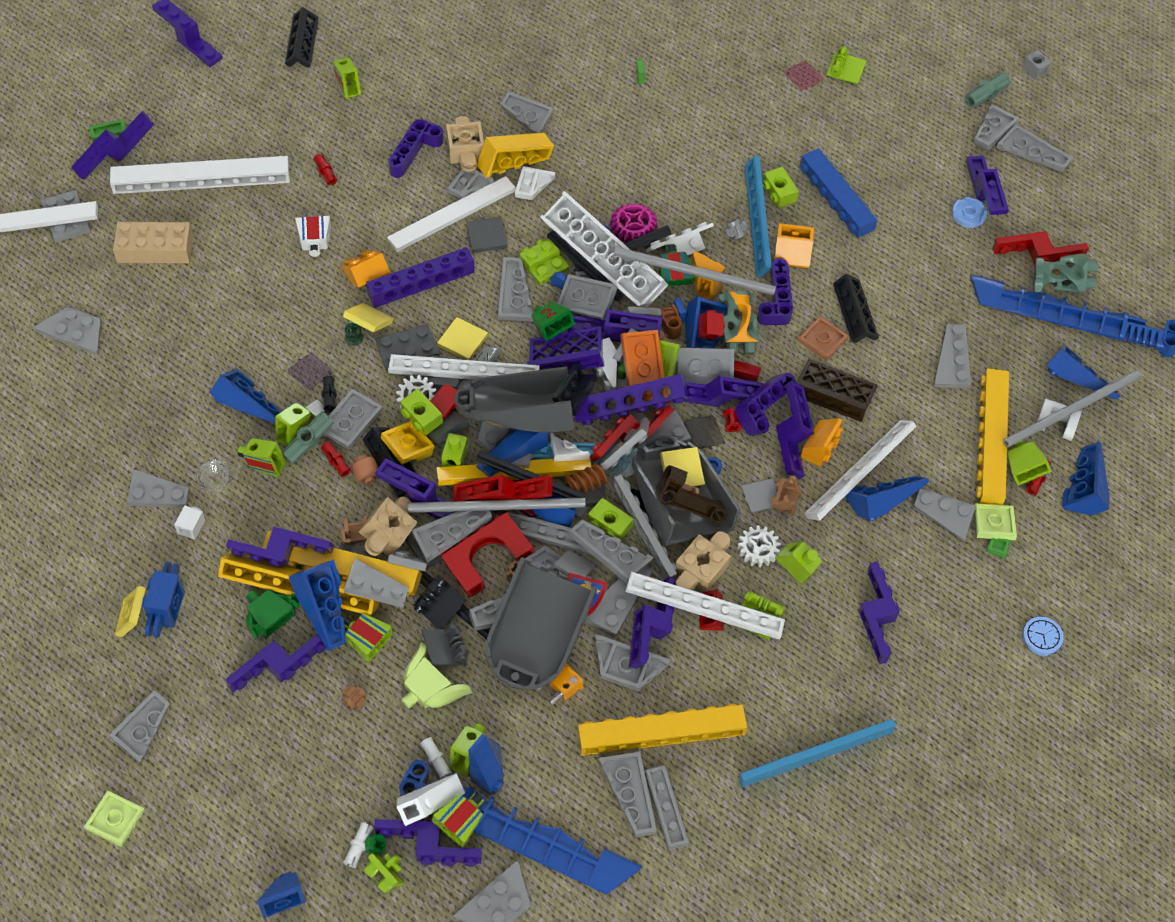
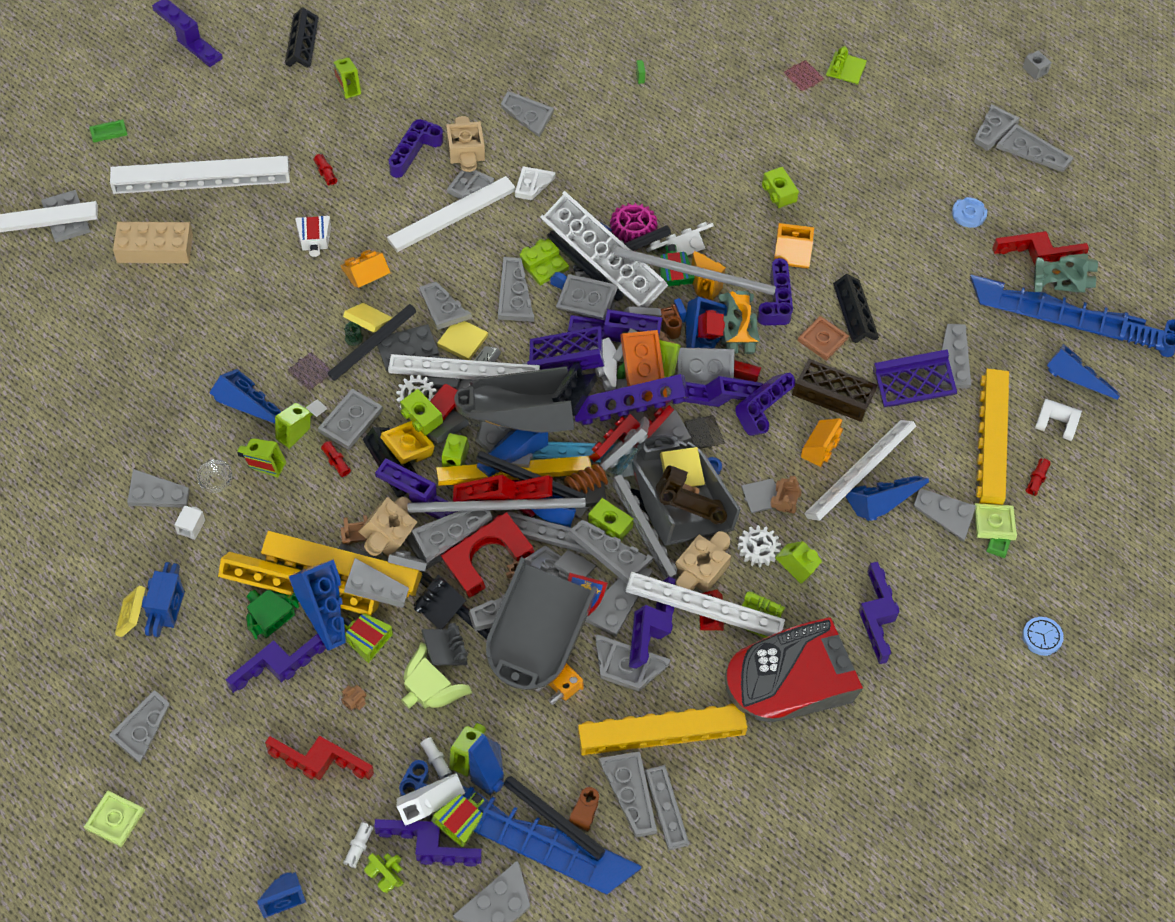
light grey wing [34,306,102,356] -> none
dark purple bracket [72,111,155,180] -> none
dark purple bracket [226,527,334,567] -> none
sand green piece [282,411,334,464] -> none
black pin [322,376,337,412] -> none
nougat head [351,454,378,485] -> none
green bush [365,834,386,854] -> none
dark purple brick [366,247,475,308] -> none
dark grey tile [466,217,507,253] -> none
yellow wedge [477,133,554,178] -> none
green torso [531,302,575,342] -> none
white tile [549,432,590,462] -> none
red bush [723,408,742,432] -> none
light grey gear [725,218,748,240] -> none
dark azure tile [738,719,896,788] -> none
dark azure tile [745,156,772,277] -> none
dark purple bracket [776,381,814,479] -> none
blue brick [800,148,877,238] -> none
sand green piece [965,72,1011,108] -> none
dark purple bracket [966,156,1009,215] -> none
light grey piece [1003,370,1142,448] -> none
lime torso [1008,440,1052,486] -> none
blue wedge [1062,441,1110,515] -> none
none -> red bracket [265,735,374,780]
none -> black axle [328,304,416,381]
none -> light grey wing [419,282,472,330]
none -> black axle [504,776,606,860]
none -> dark orange piece [569,787,599,832]
none -> windscreen [725,617,863,722]
none -> dark purple fence [873,349,957,408]

